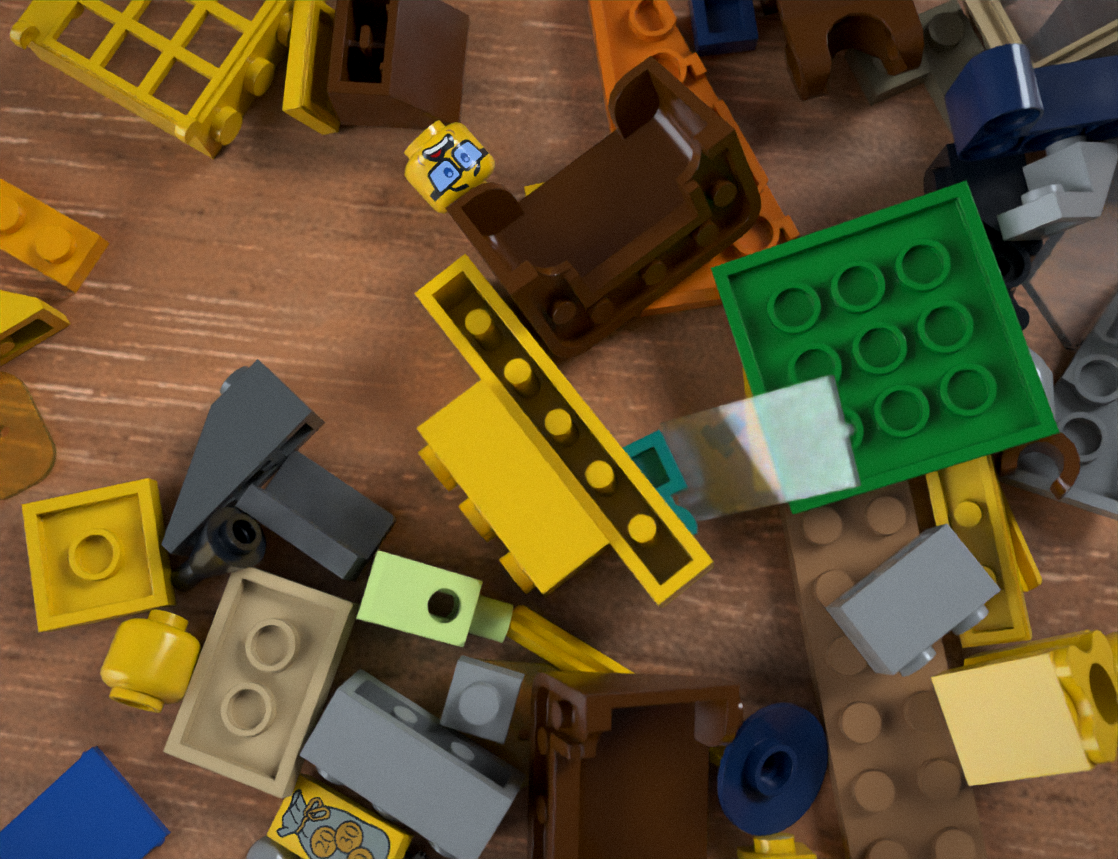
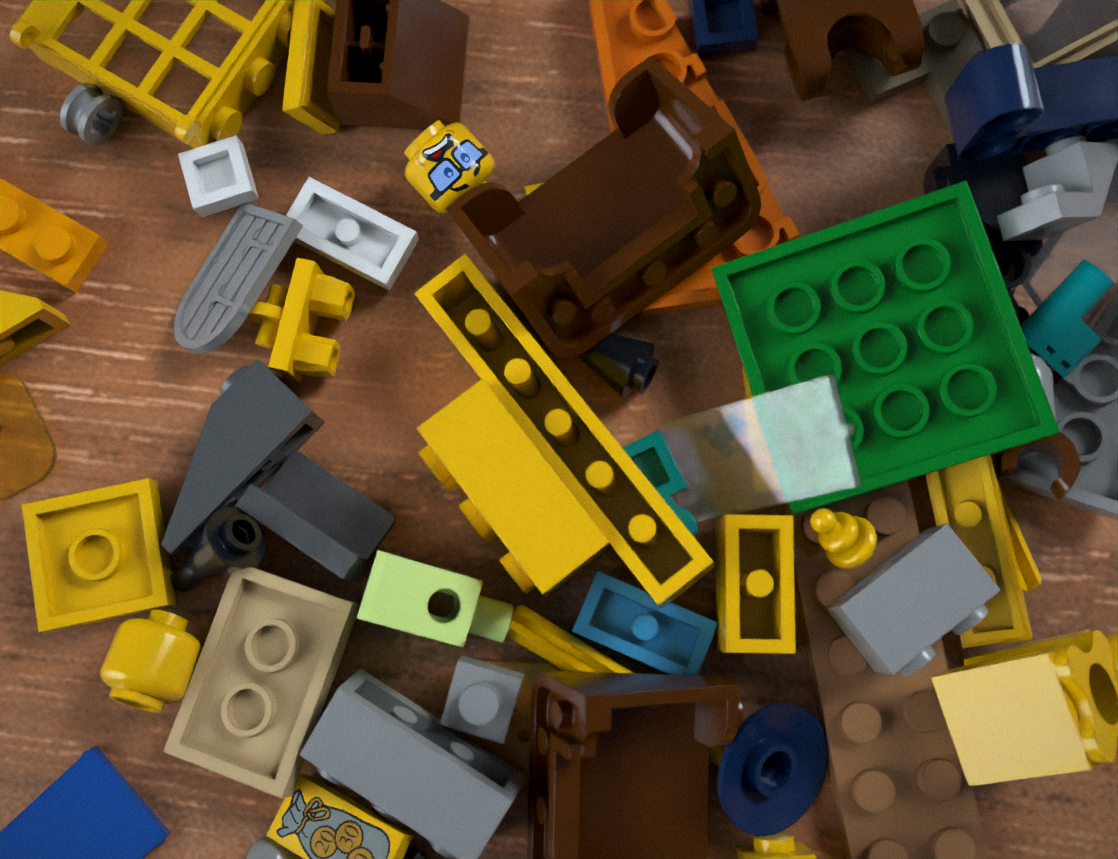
none -> light grey bush [59,83,123,146]
none -> light grey window [173,203,303,354]
none -> white plate [178,135,259,217]
none -> yellow hips [246,258,355,384]
none -> white plate [286,177,419,291]
none -> dark azure plate [572,571,718,676]
none -> black cone [578,334,659,399]
none -> yellow brick [715,515,796,654]
none -> yellow hair [810,508,877,569]
none -> teal piece [1020,259,1115,379]

